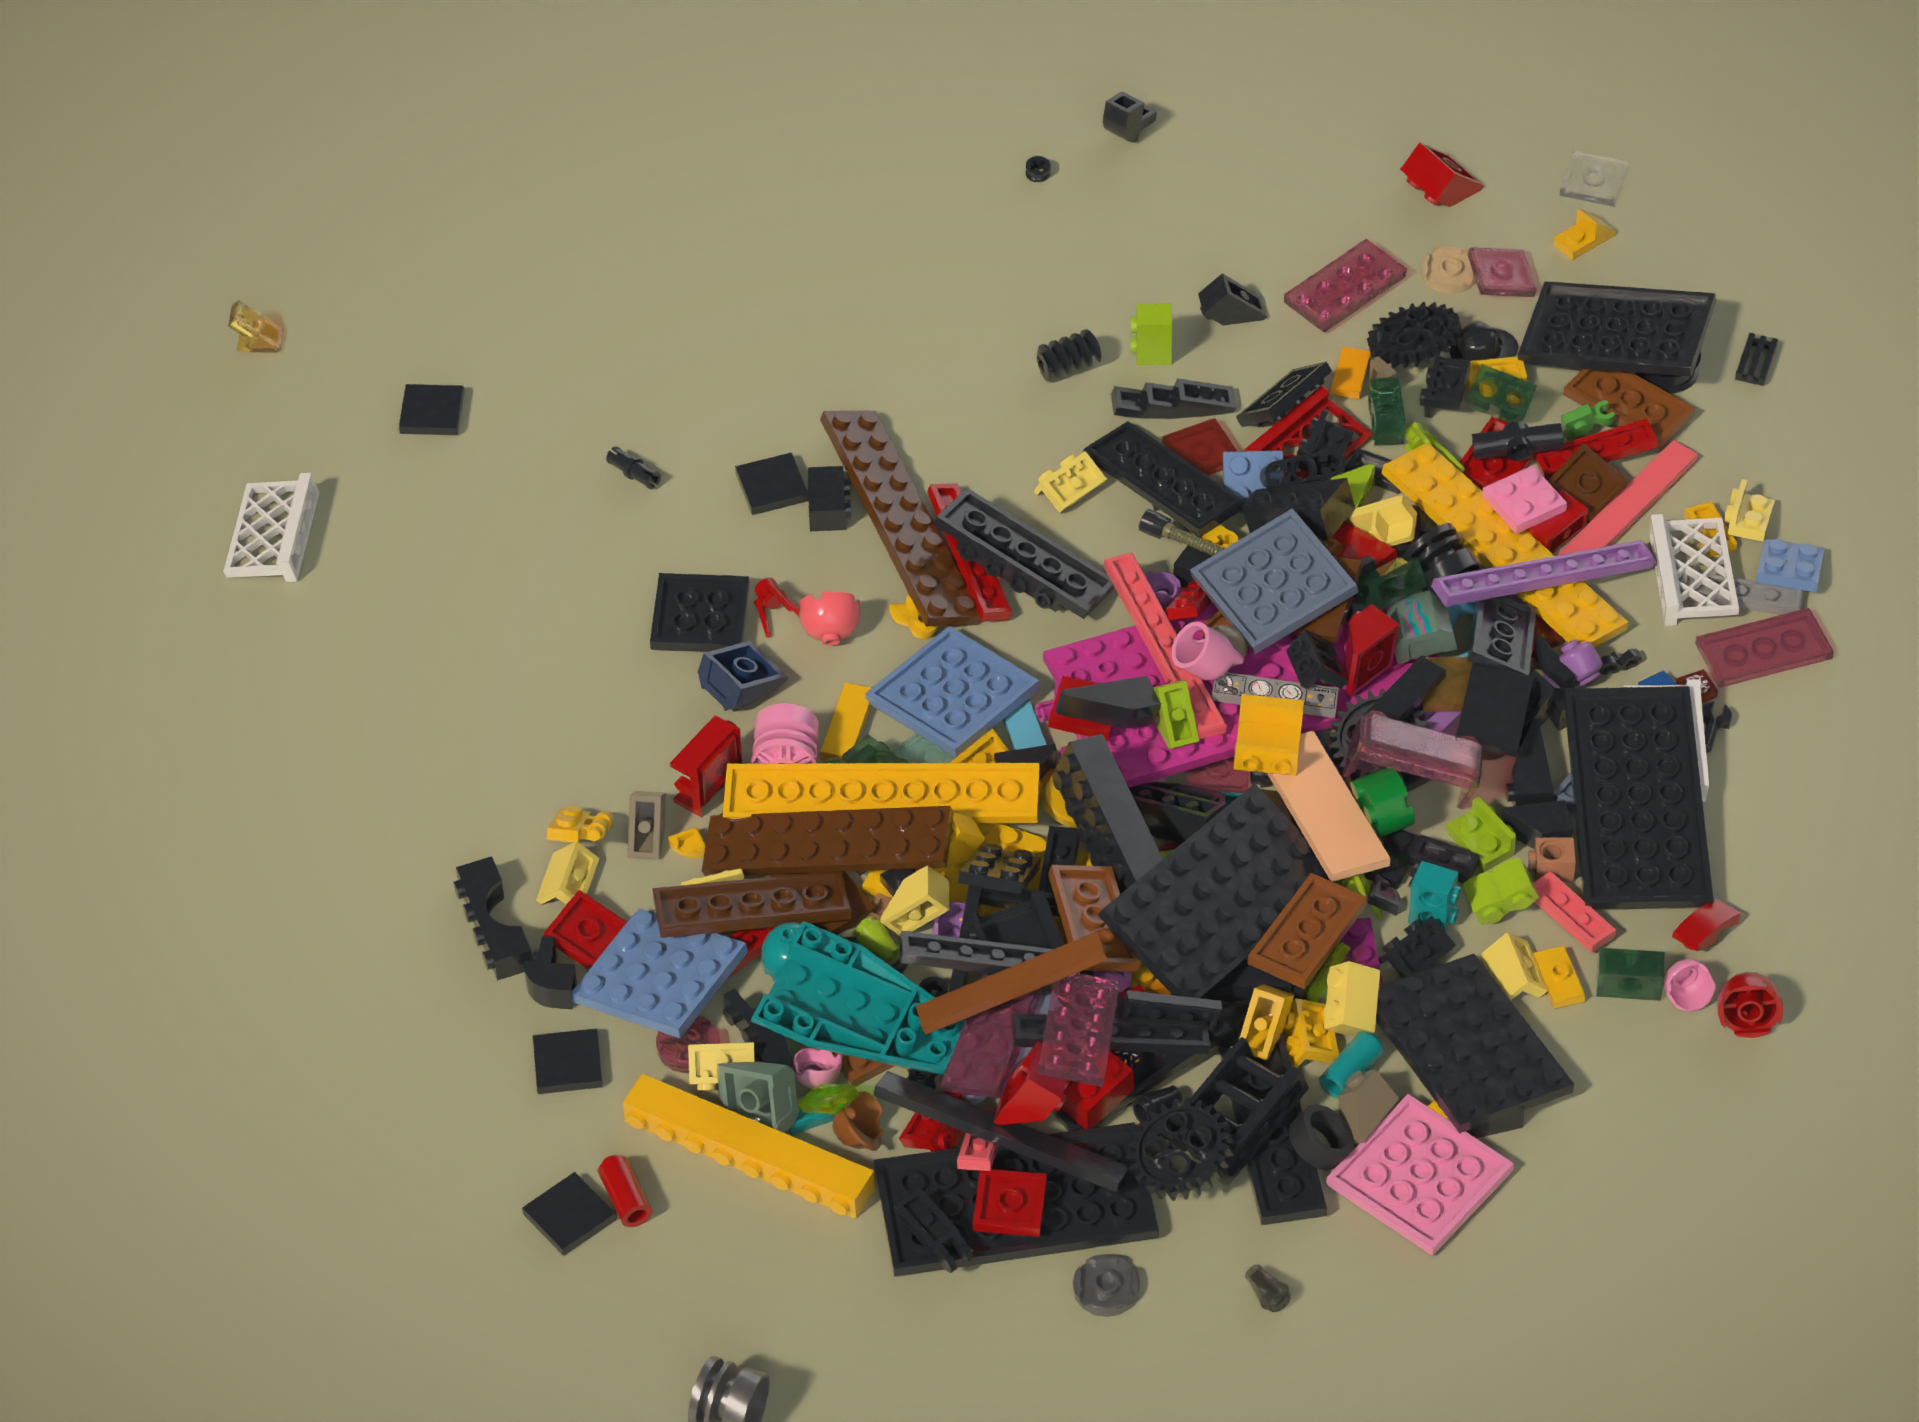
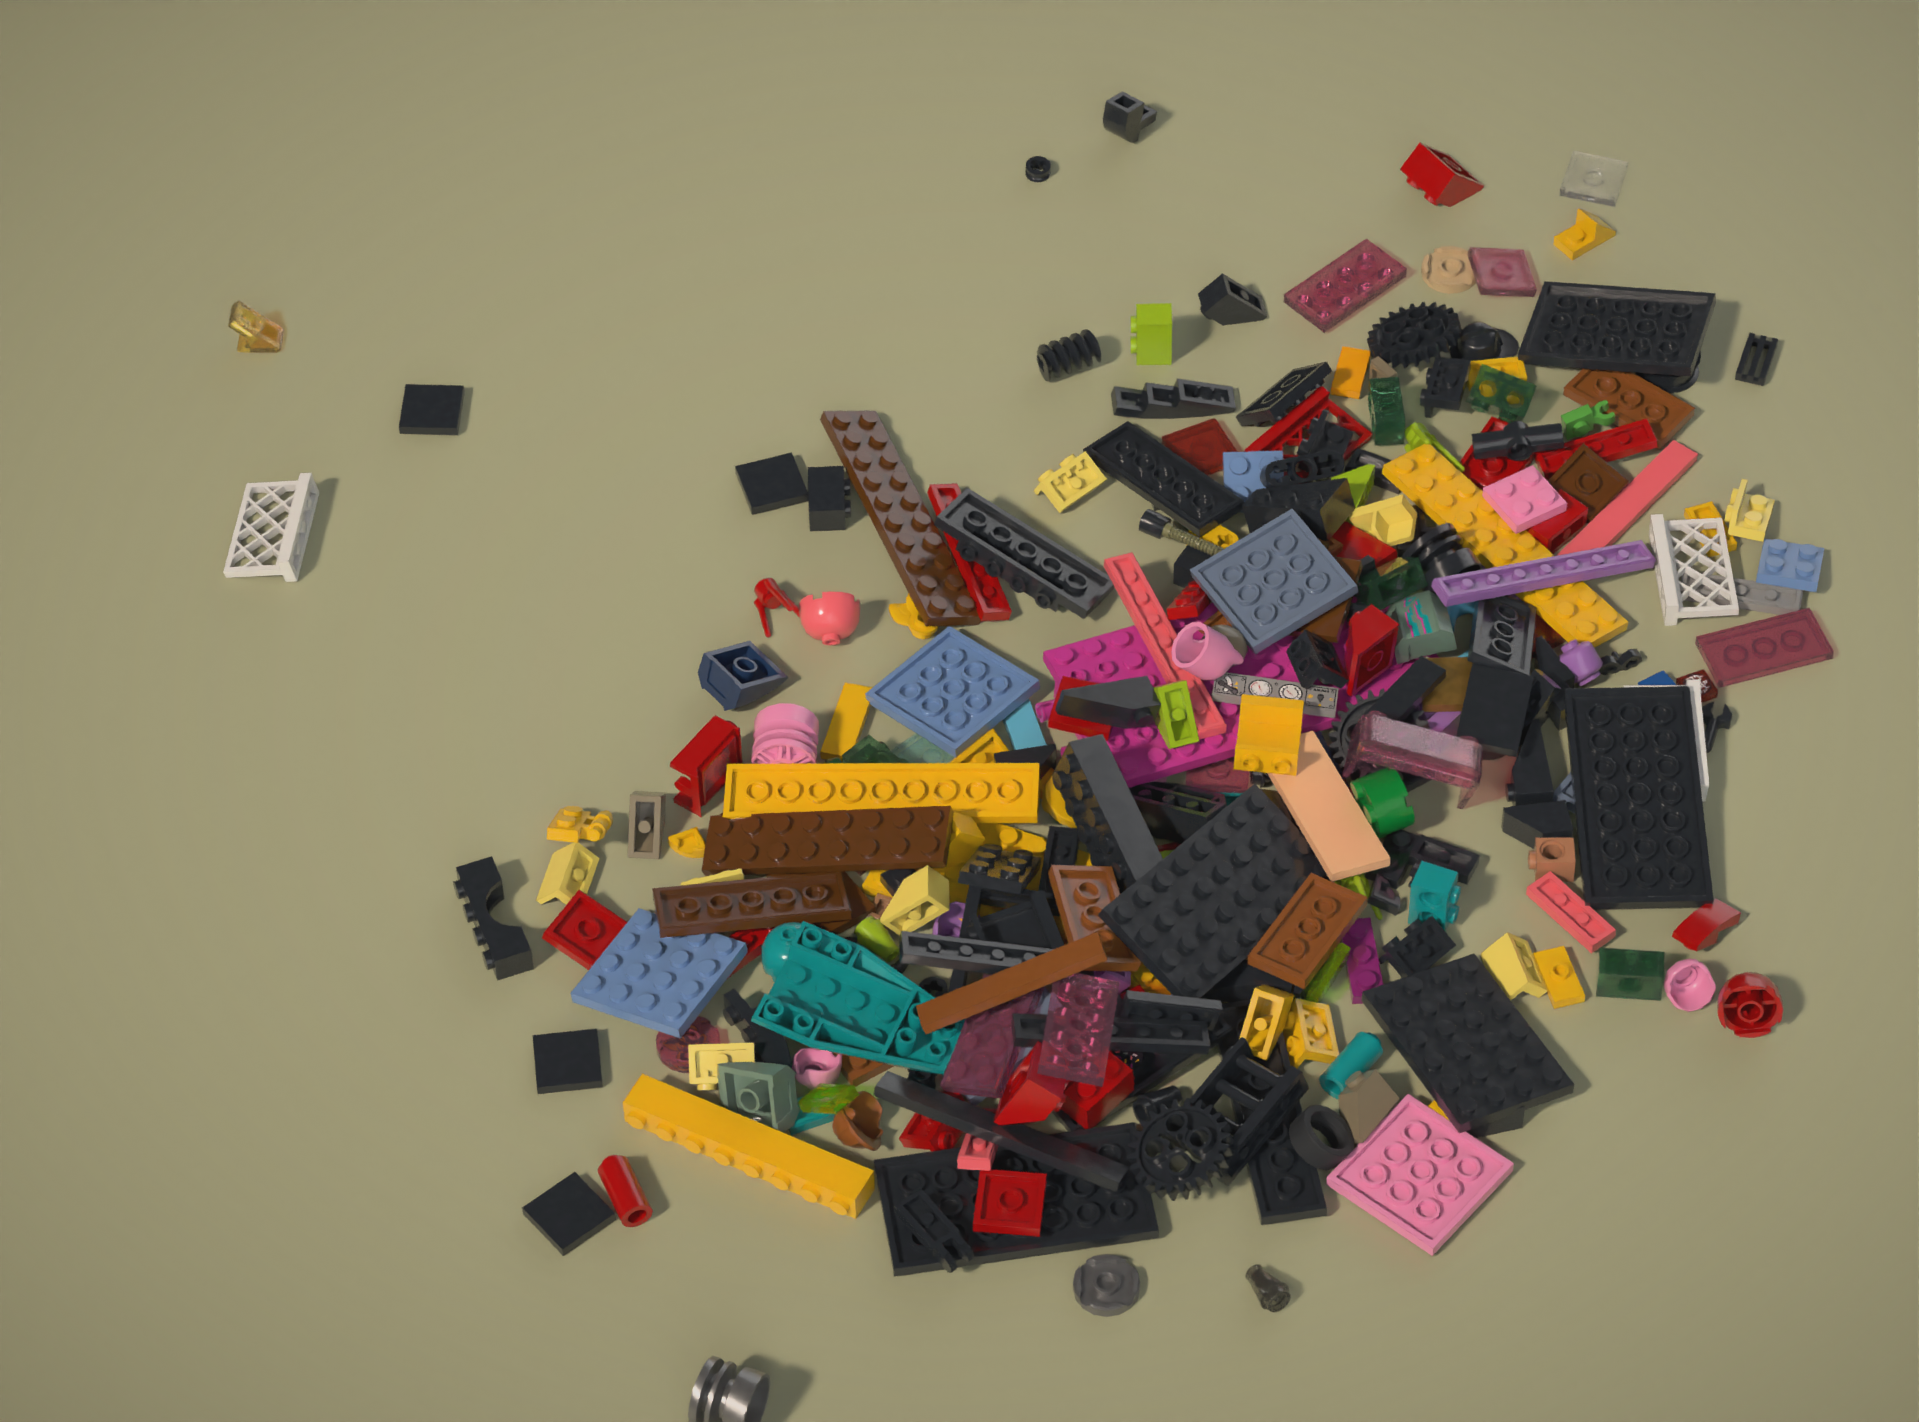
black brick [524,936,577,1010] -> none
black pin [606,446,661,490] -> none
black plate [650,573,750,652] -> none
medium lavender hair [1145,571,1182,610] -> none
light yellow brick [1324,961,1380,1038] -> none
lime bracket [1446,796,1516,872] -> none
lime brick [1463,857,1539,925] -> none

